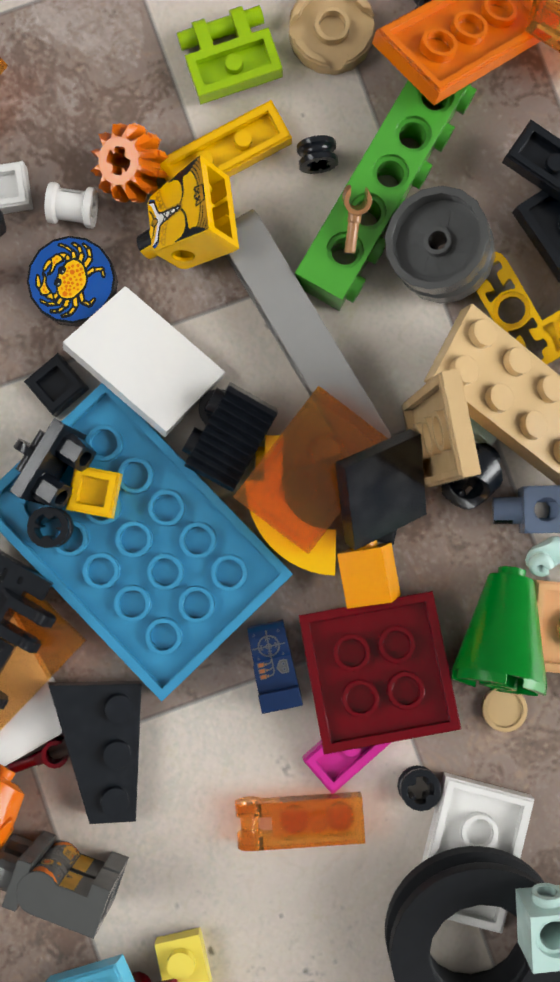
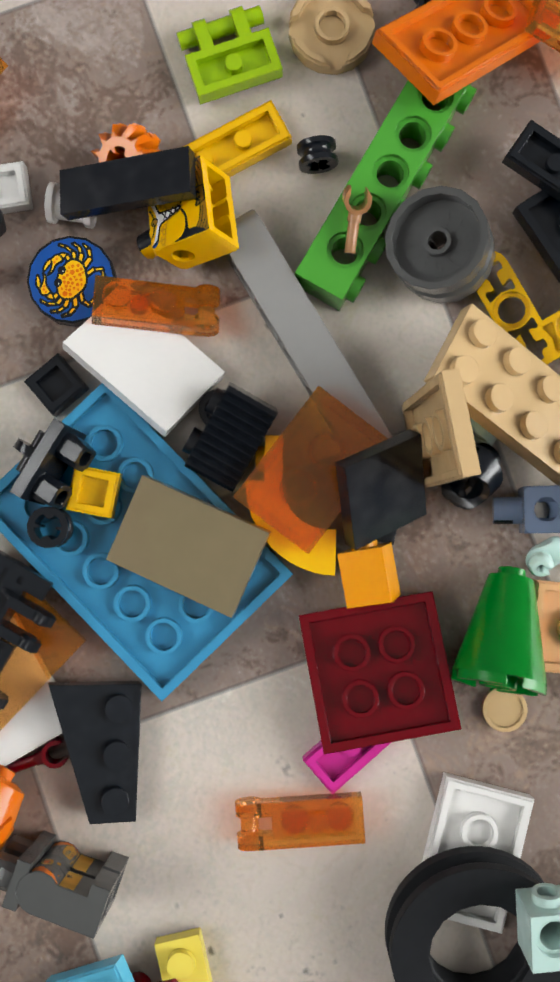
dark blue leg [247,619,303,714] -> none
black bush [397,765,441,811] -> none
none -> black tile [60,146,196,221]
none -> clear orange plate [92,275,221,337]
none -> dark tan tile [106,475,271,618]

